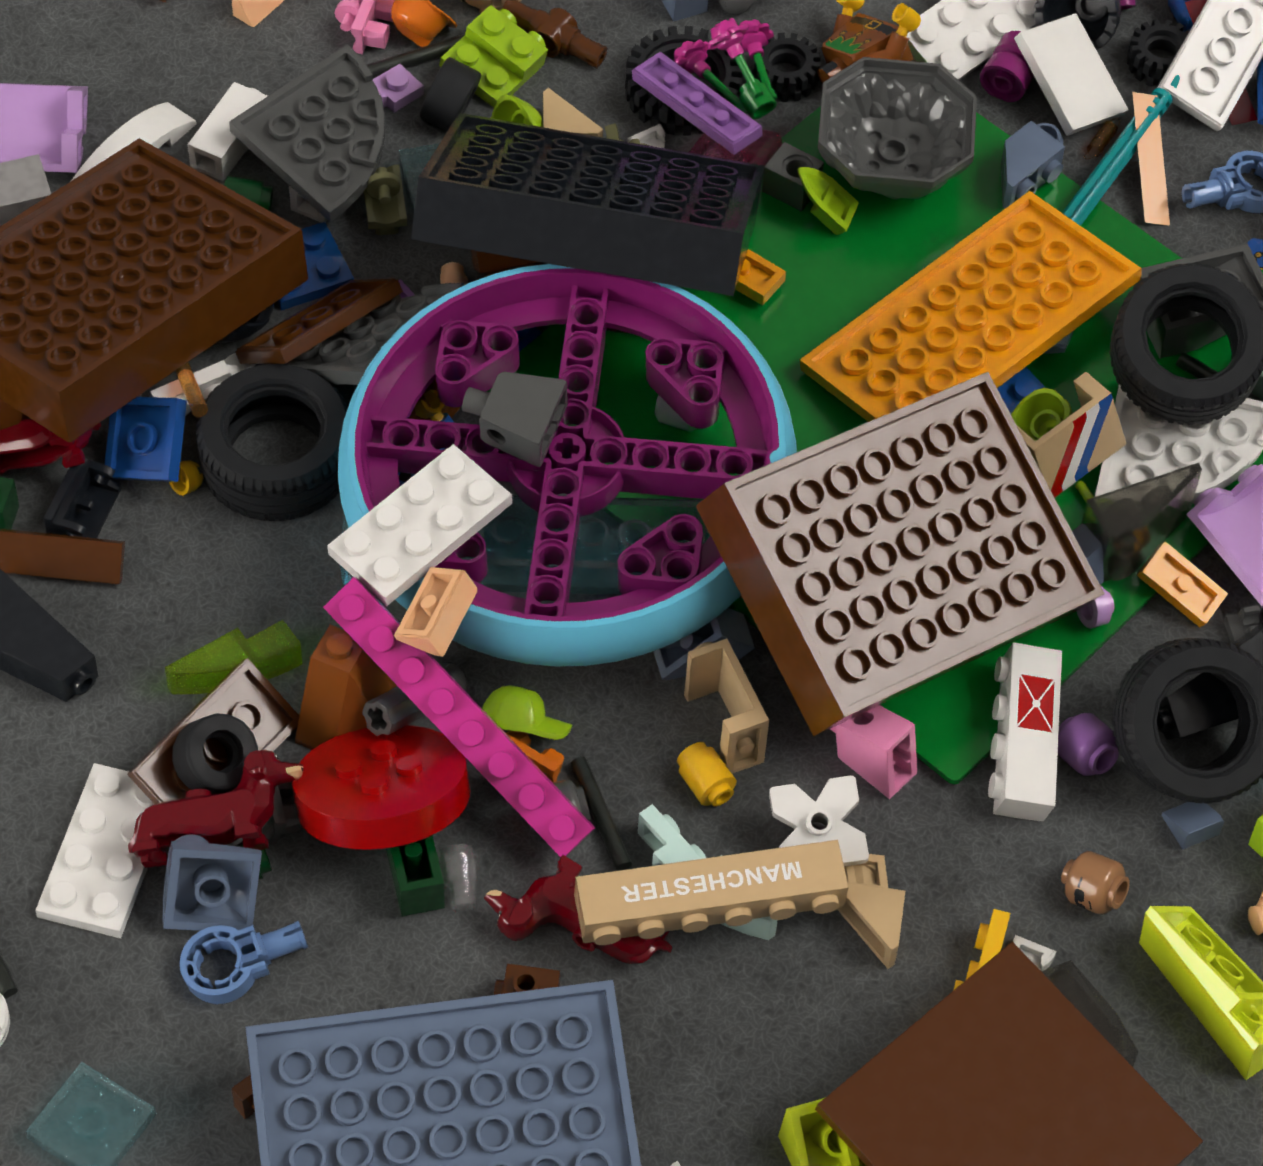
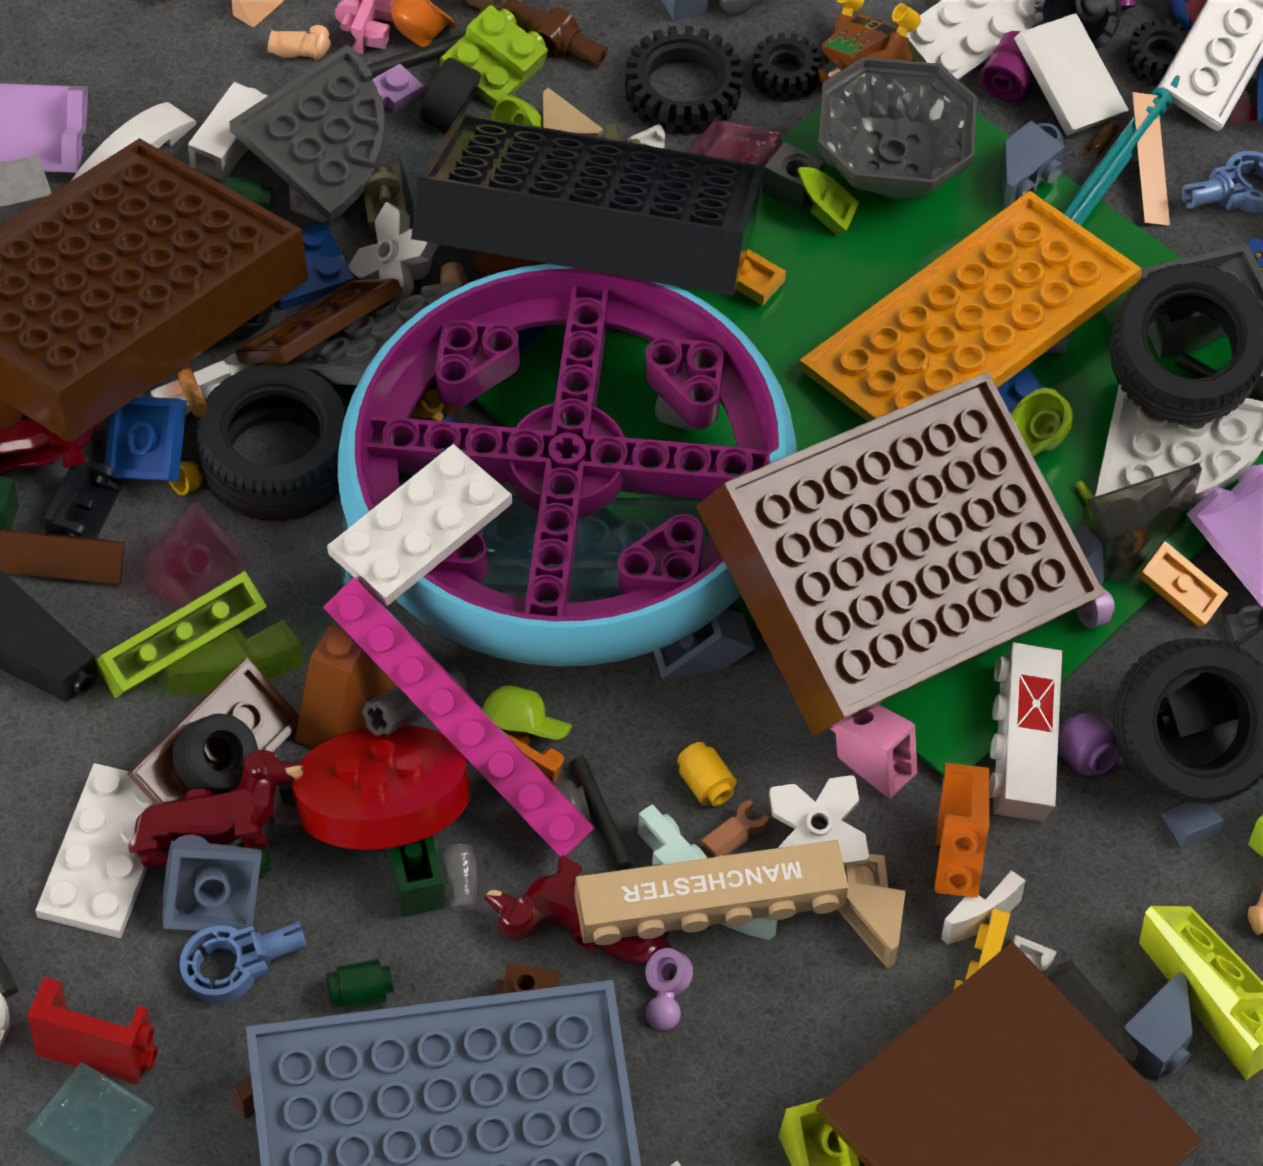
light nougat slope [394,567,477,657] -> none
dark grey torso [462,372,568,467] -> none
medium lavender tile [632,52,763,155] -> none
plant [674,18,778,119] -> none
tan panel [684,638,769,774] -> none
tan panel [1017,372,1126,498] -> none
medium nougat head [1061,851,1130,915] -> none
none -> red panel [27,977,158,1085]
none -> lime brick [96,571,267,698]
none -> clear pink slope [143,502,249,609]
none -> light nougat arm [267,25,331,61]
none -> dark green brick [326,959,394,1011]
none -> white plant [348,202,439,298]
none -> lavender plate [645,948,693,1031]
none -> nougat bar [696,800,769,858]
none -> orange panel [934,763,989,898]
none -> white slope [941,870,1026,944]
none -> sand blue slope [1116,971,1193,1081]

